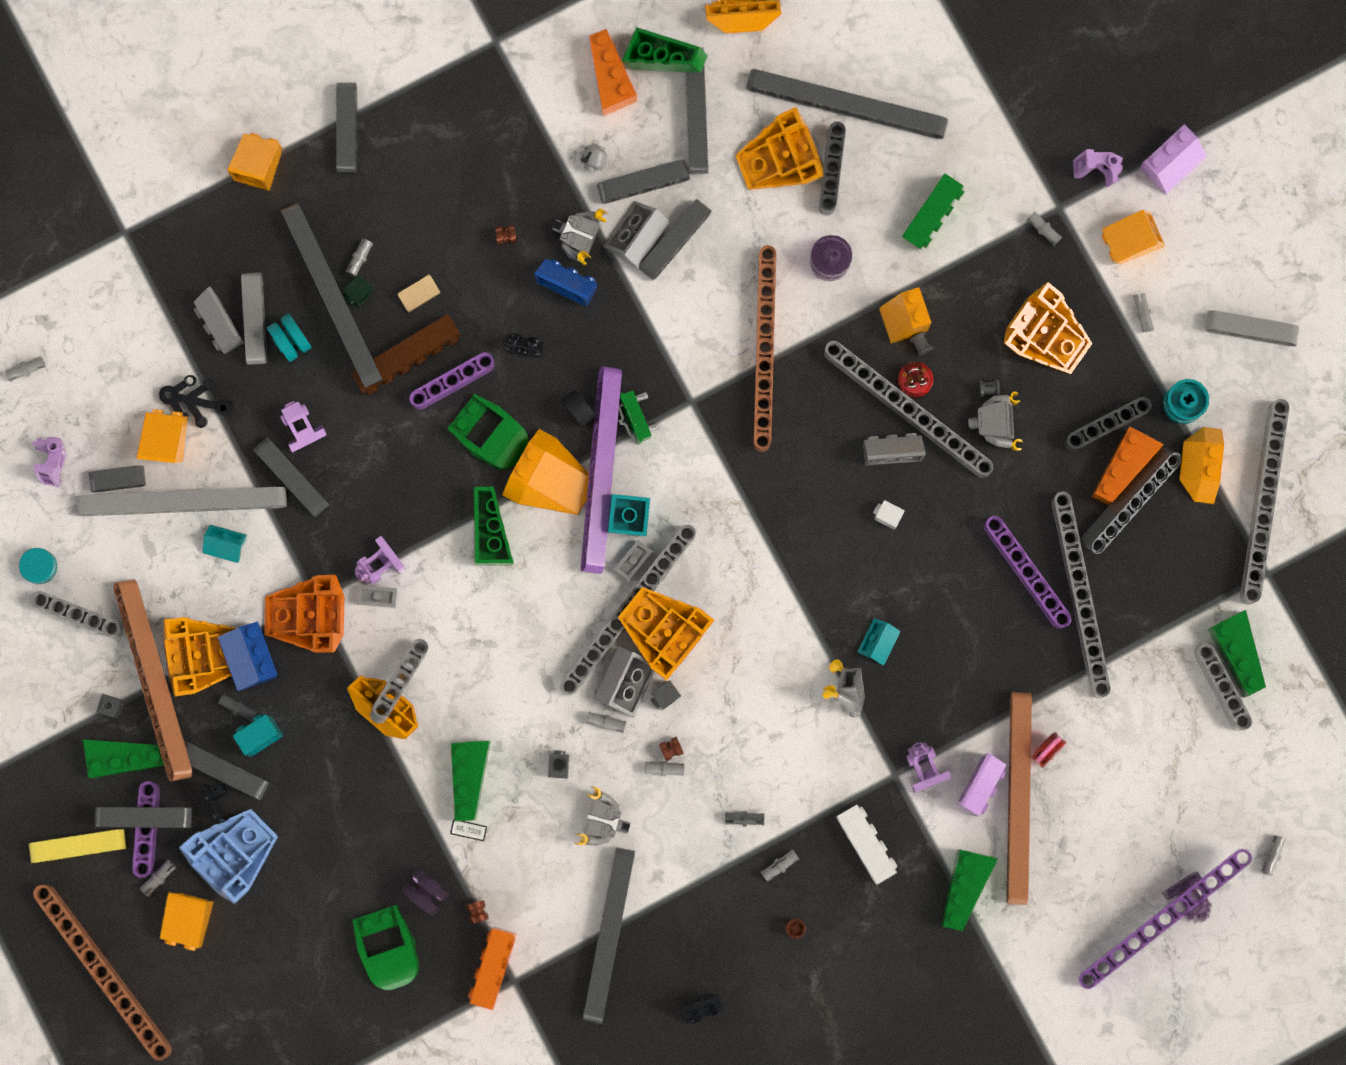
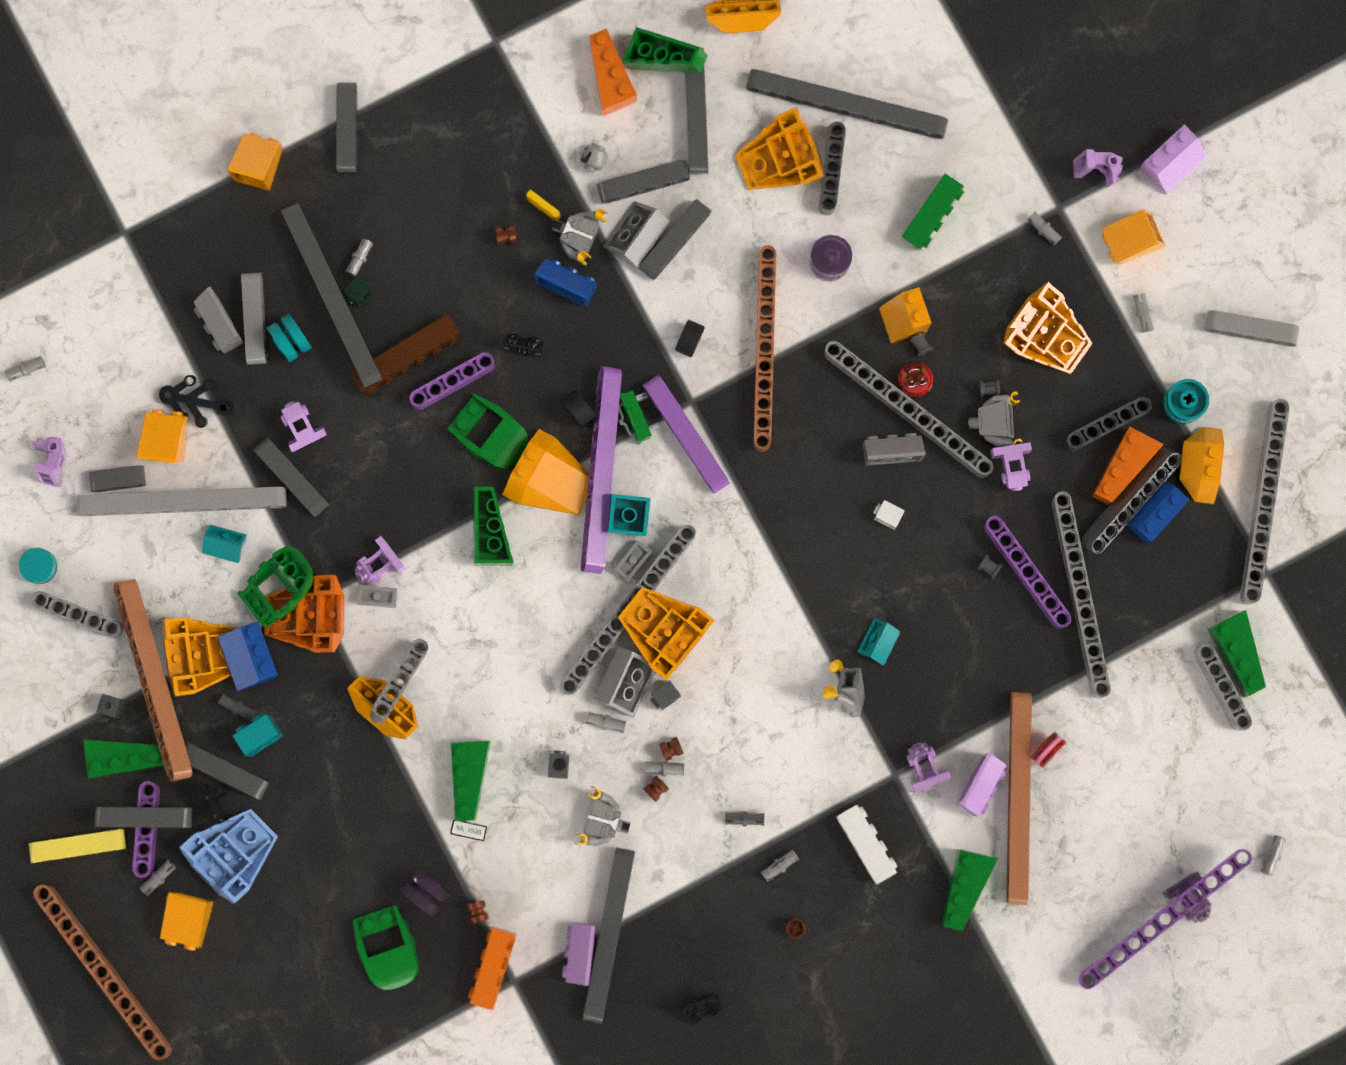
tan slope [397,275,440,313] -> none
none -> green slope [237,547,313,627]
none -> yellow tile [526,189,561,221]
none -> lavender slope [562,922,596,986]
none -> medium lavender beam [642,375,730,494]
none -> copper wheel [642,775,670,802]
none -> black tyre [675,320,705,357]
none -> dark grey bush [977,554,1002,579]
none -> lavender tile [990,442,1032,491]
none -> blue slope [1126,481,1190,544]

